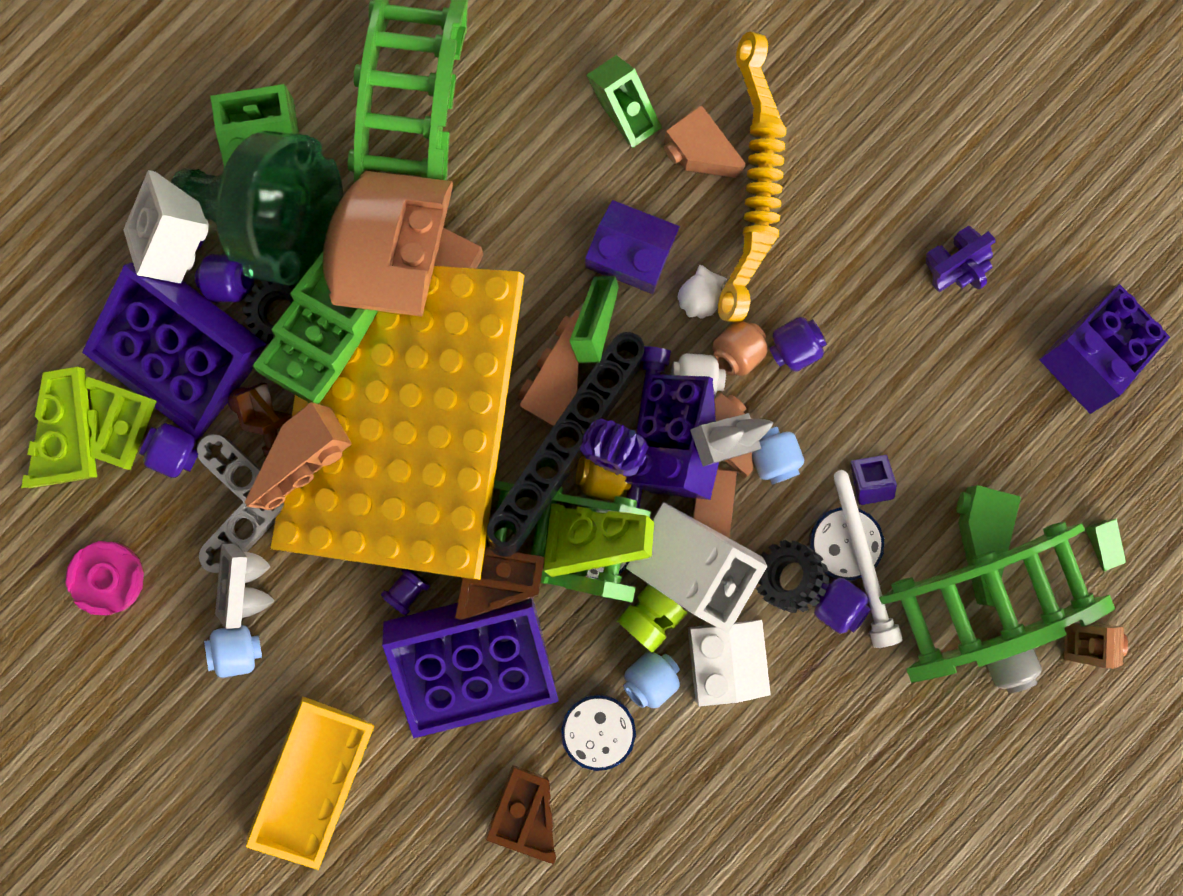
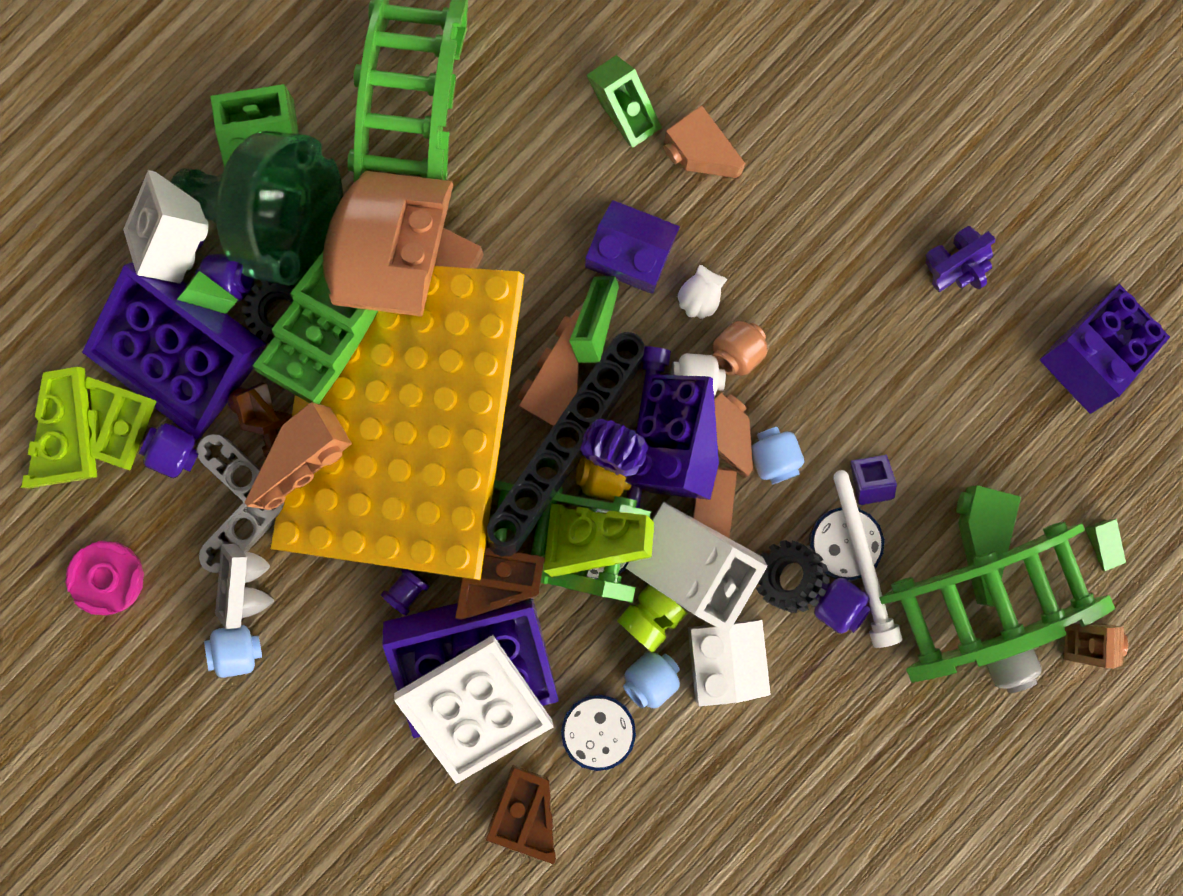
yellow slope [246,696,374,870] -> none
light grey tile [690,413,773,467] -> none
yellow piece [718,31,786,323] -> none
dark purple head [769,316,827,372] -> none
none -> bright green piece [177,271,238,314]
none -> white plate [394,635,553,784]

